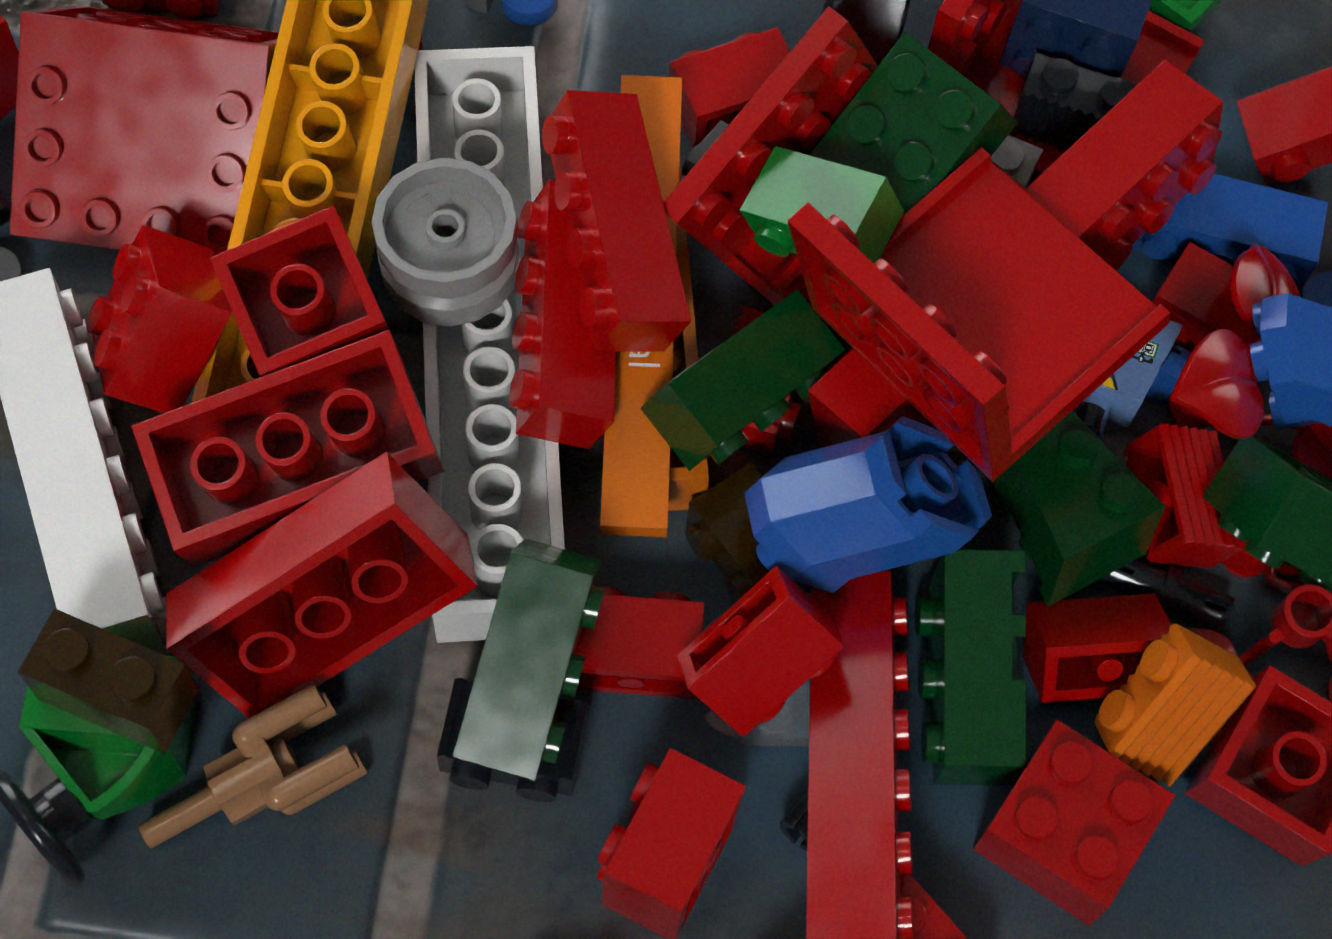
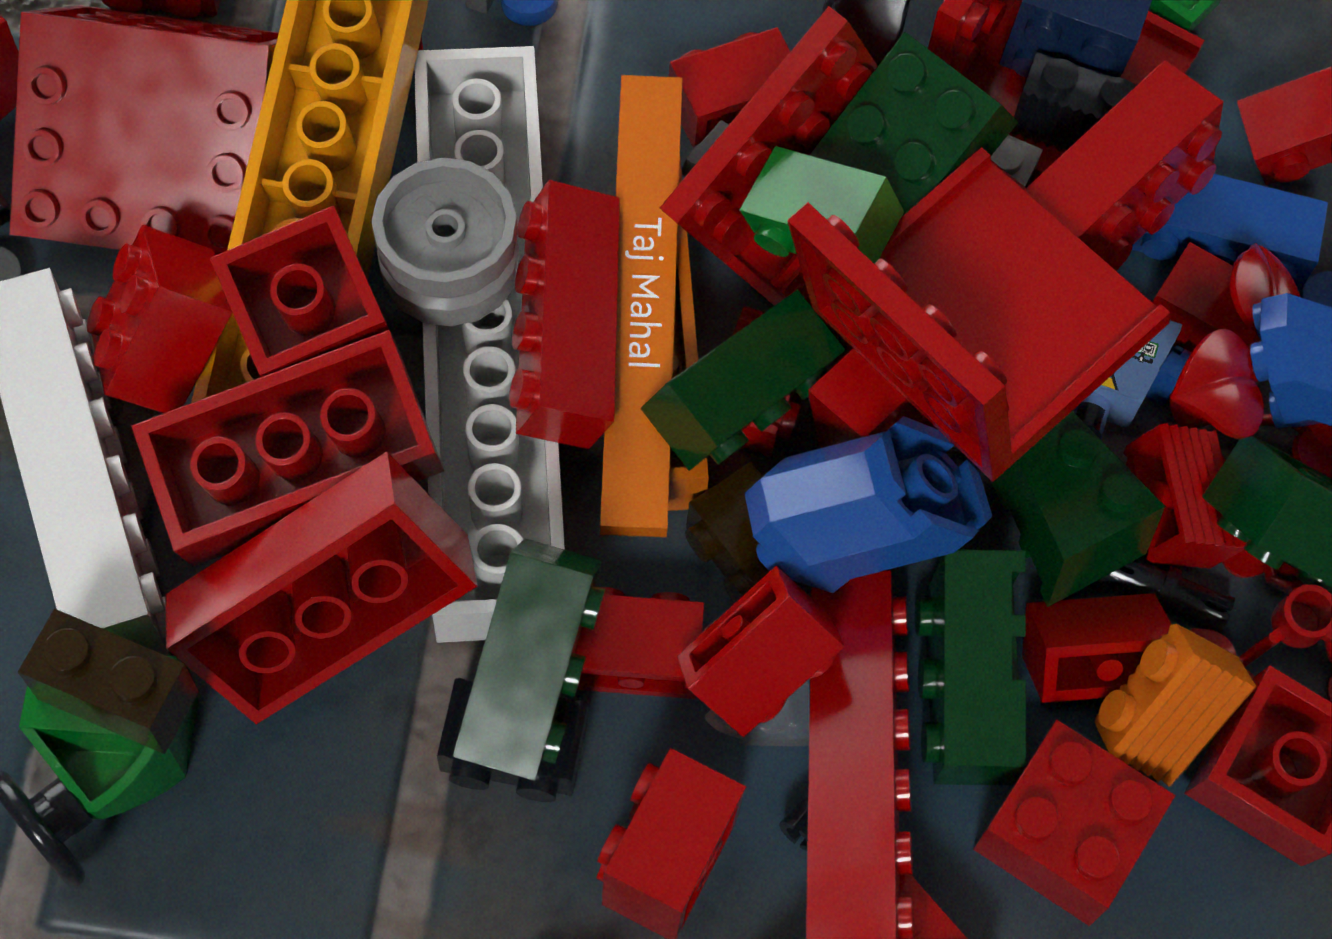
medium nougat plant [138,683,369,849] -> none
red brick [542,90,691,352] -> none

